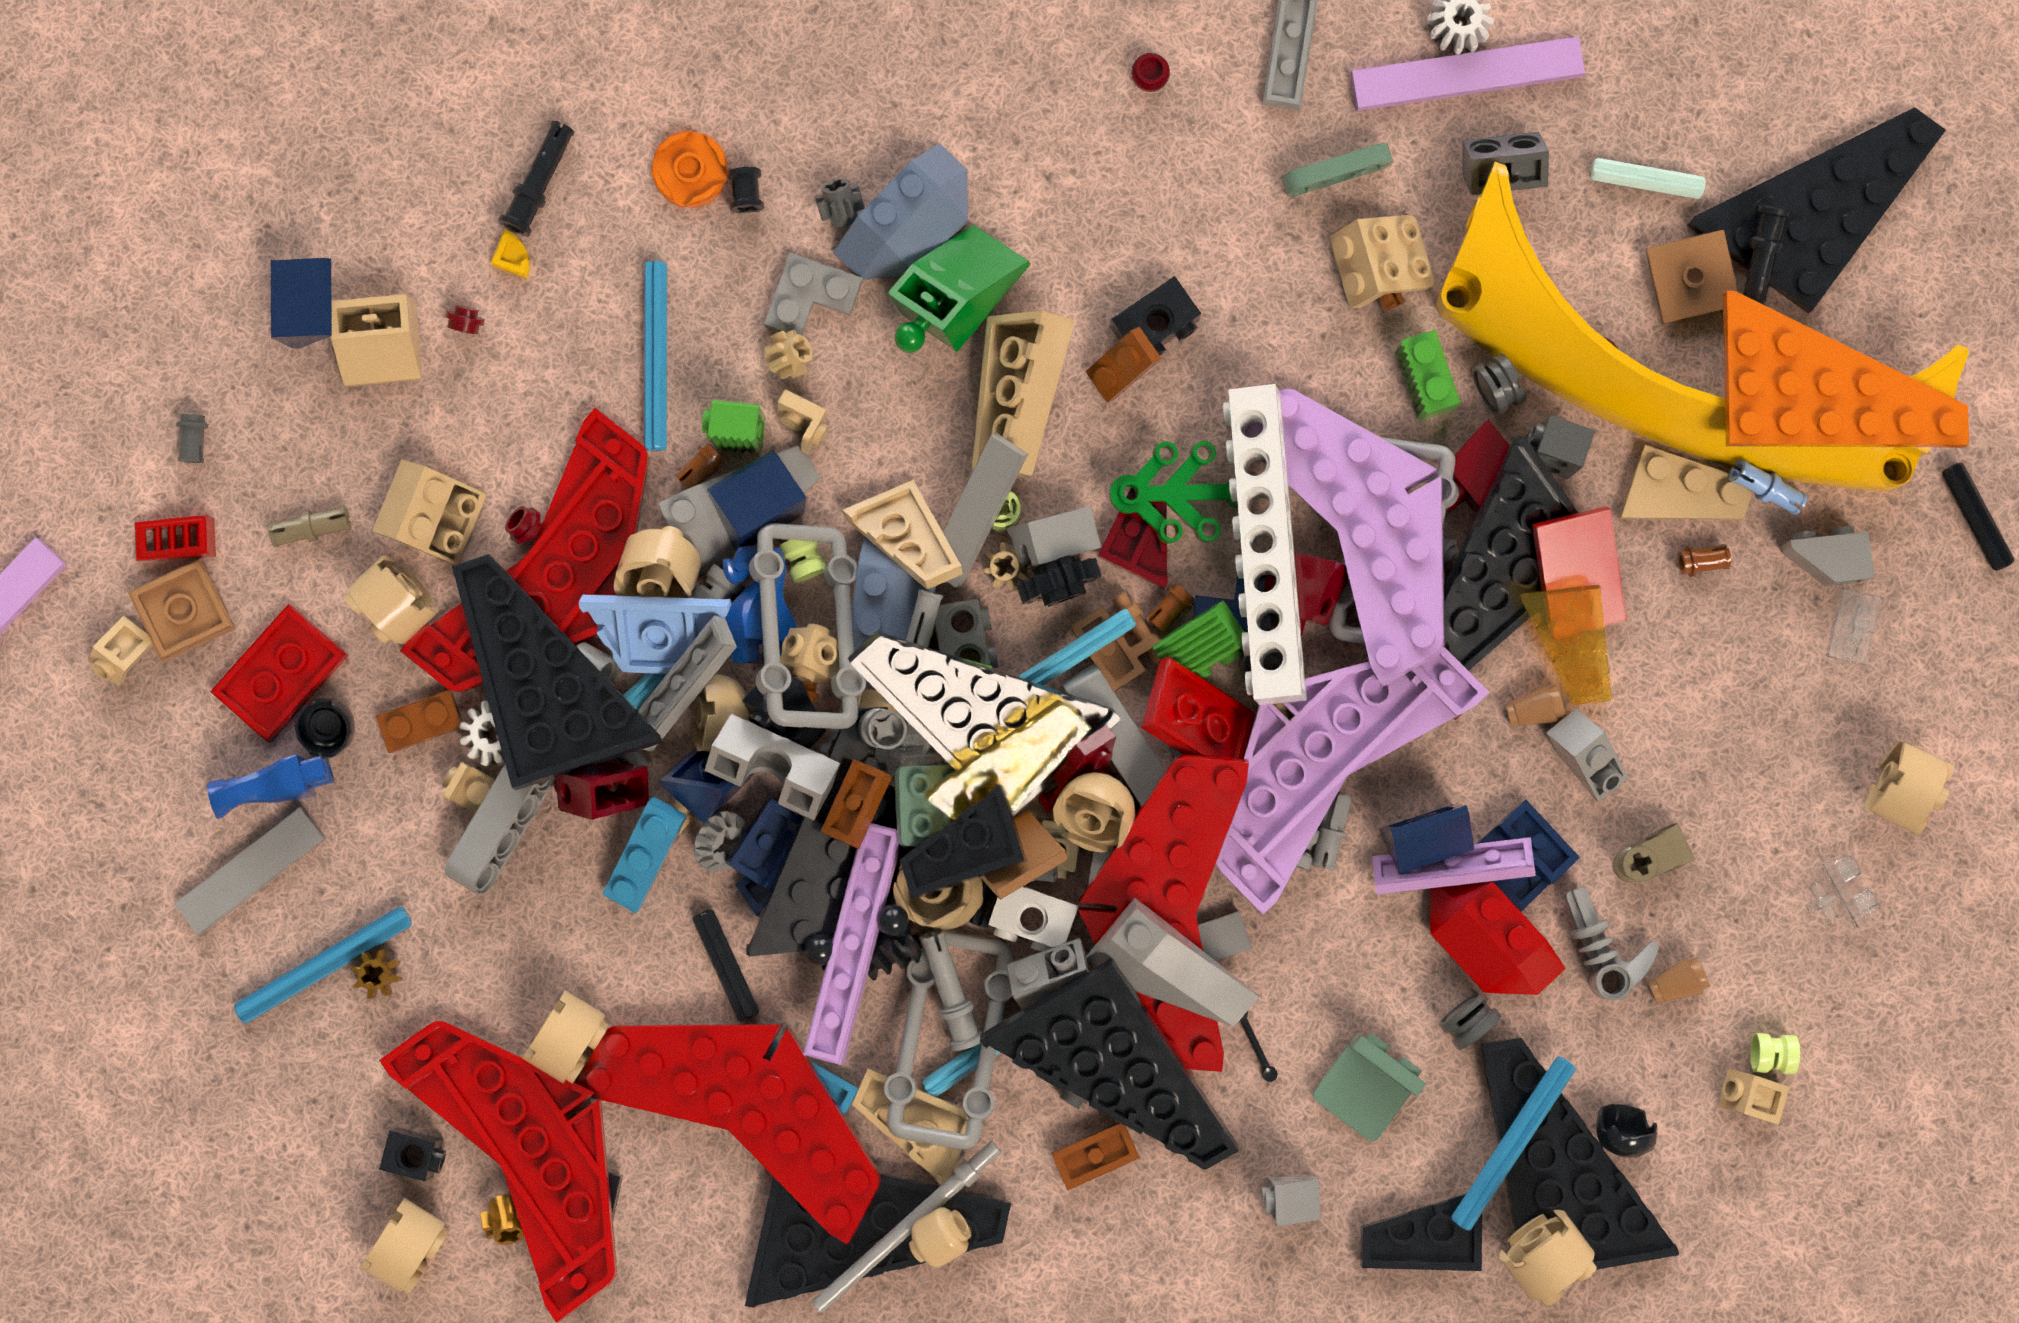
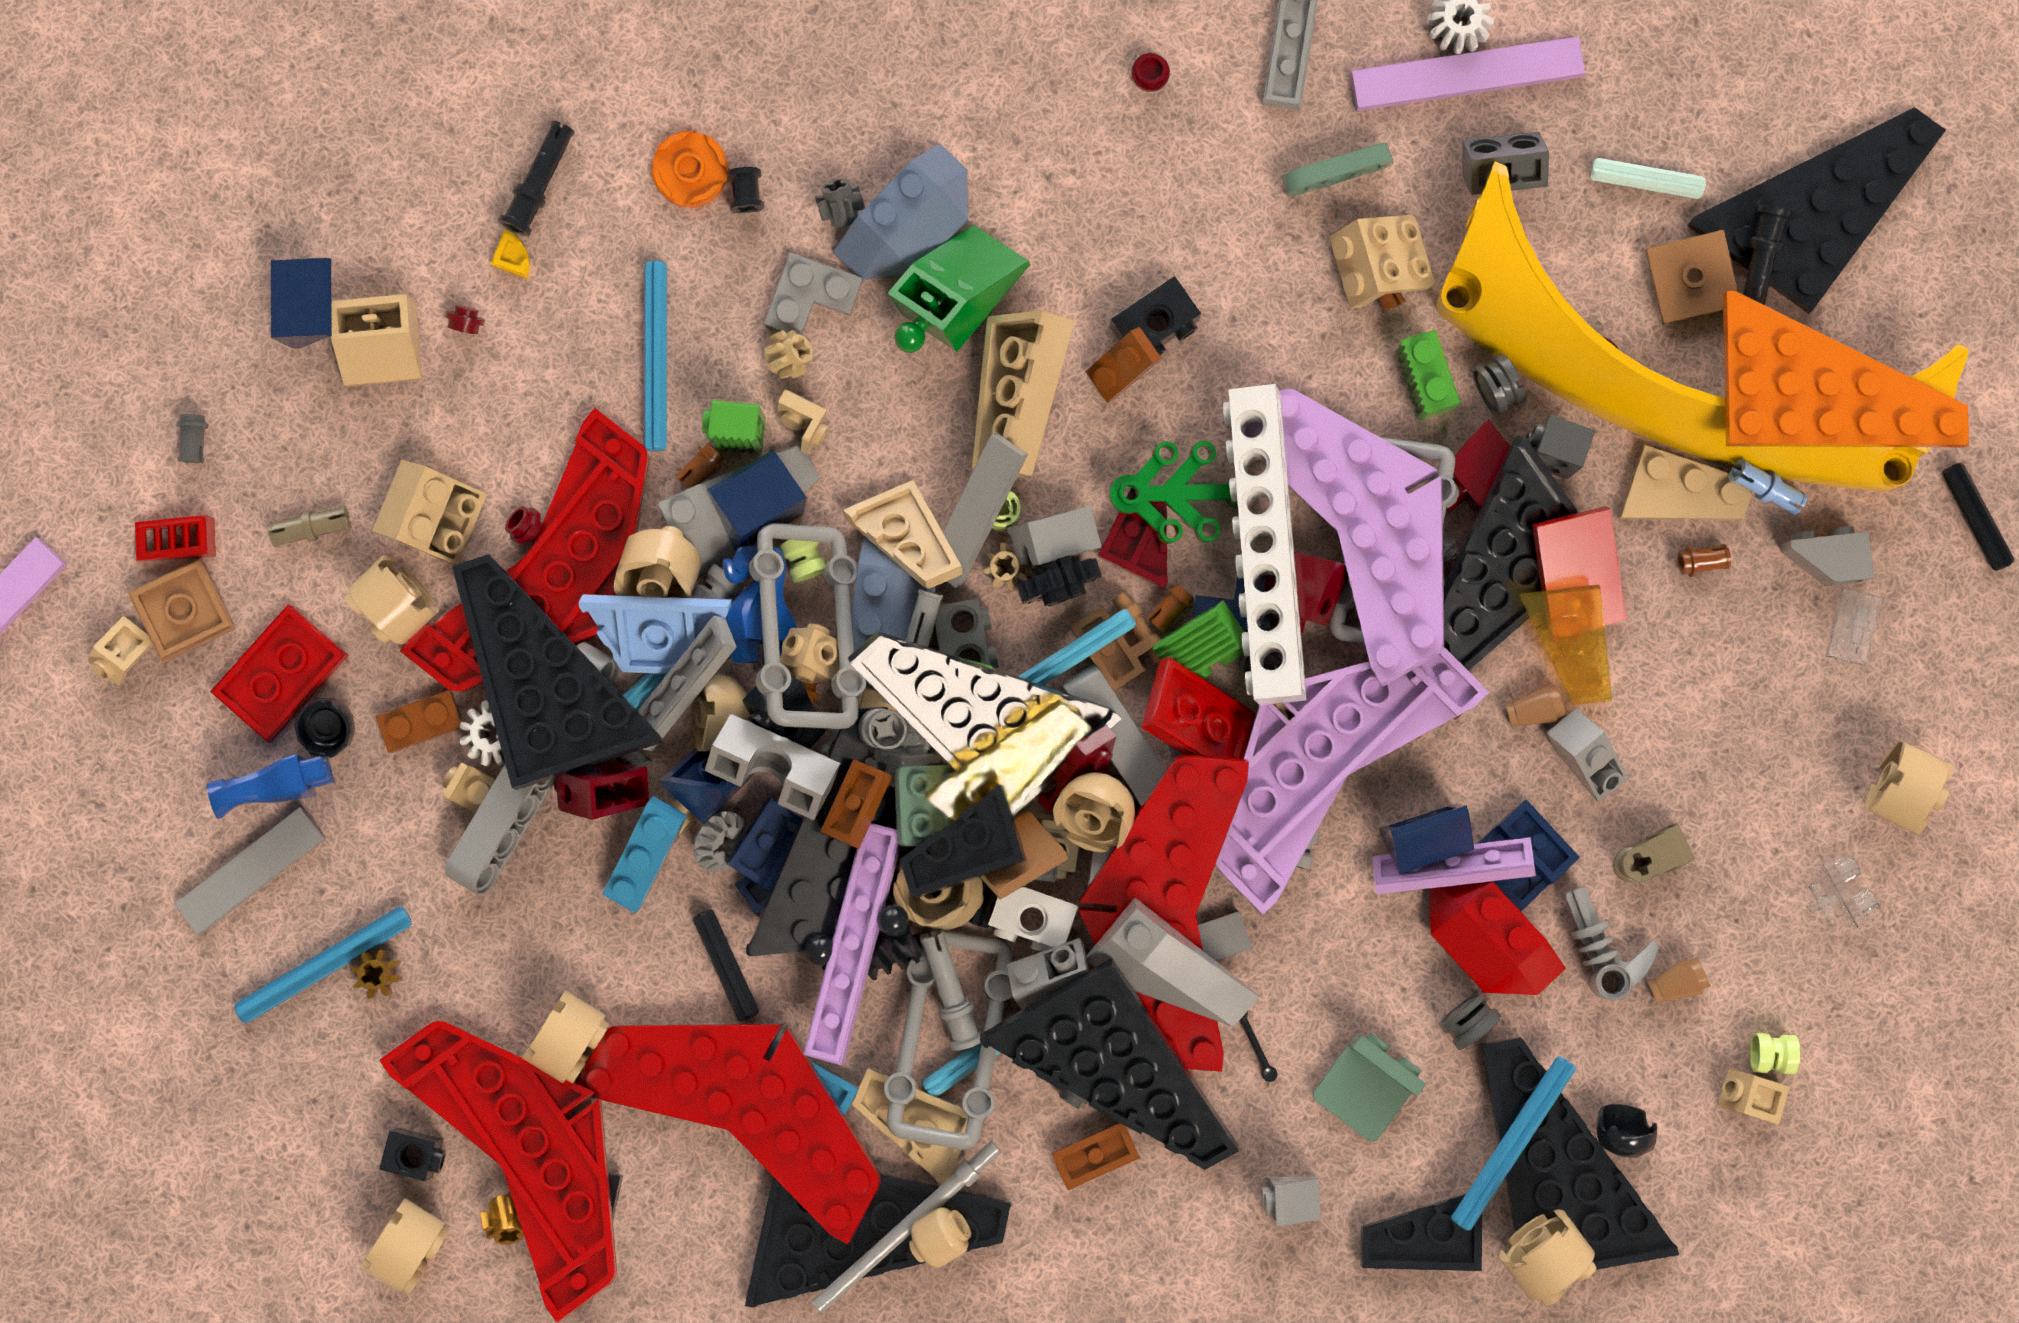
light grey axle [1311,792,1352,871] -> none

